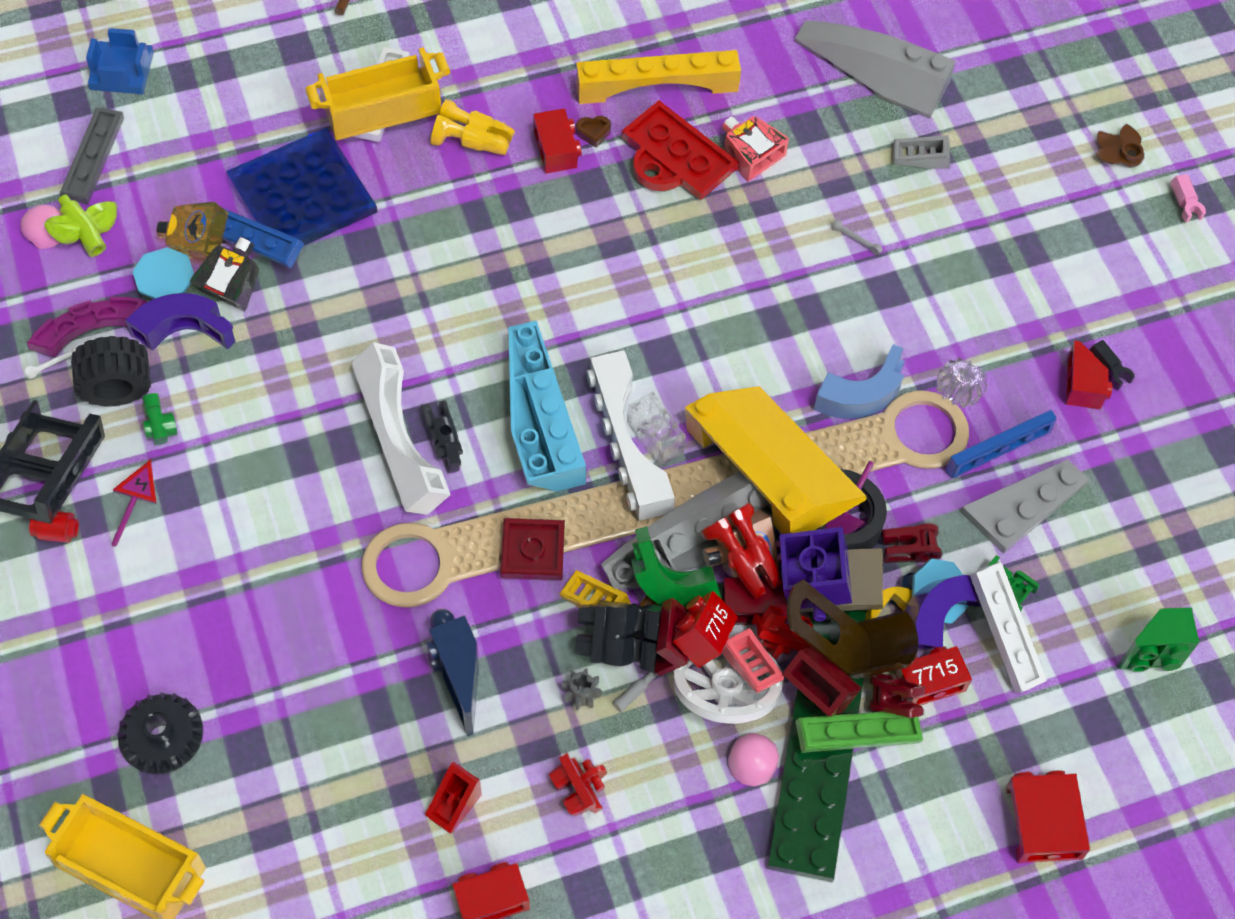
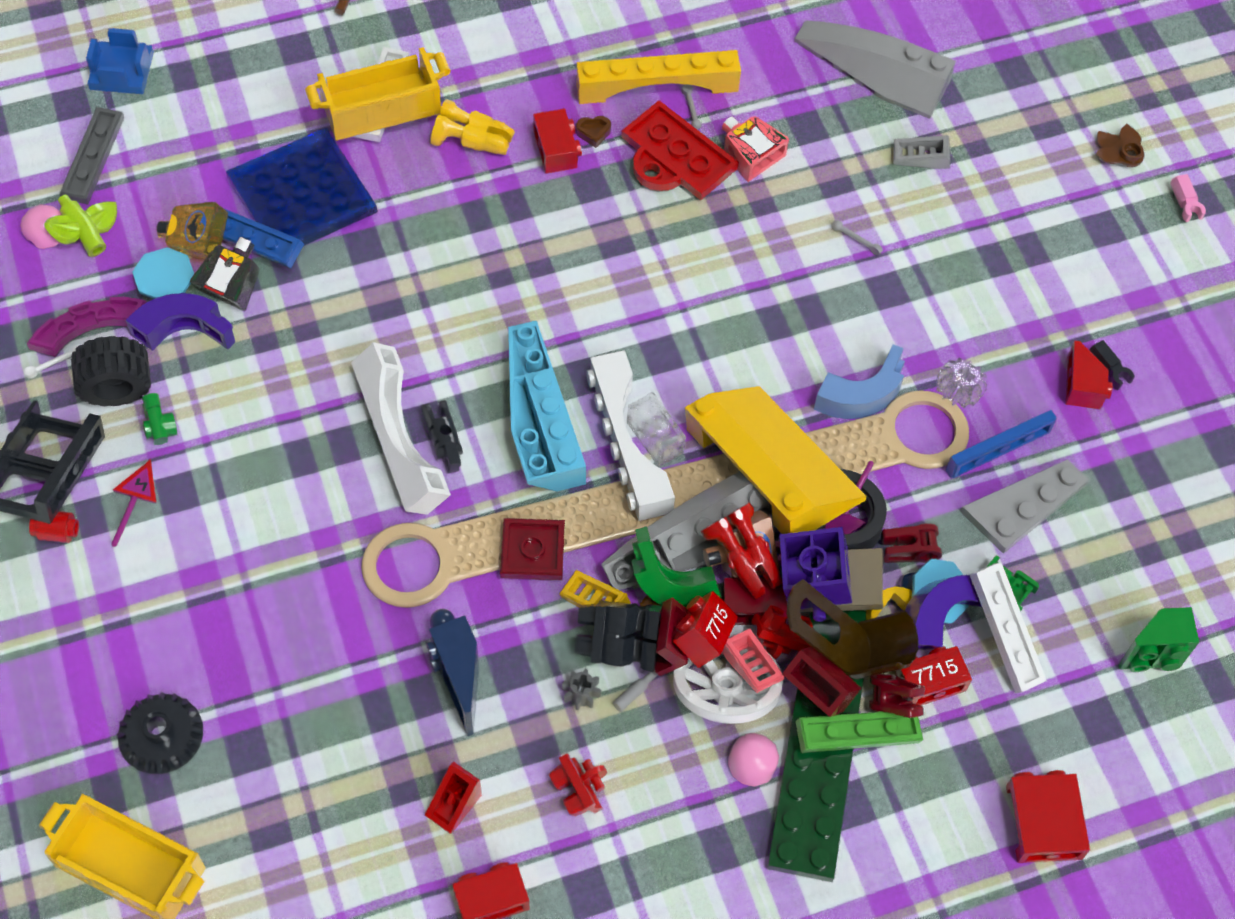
none -> light grey hinge [682,84,702,130]

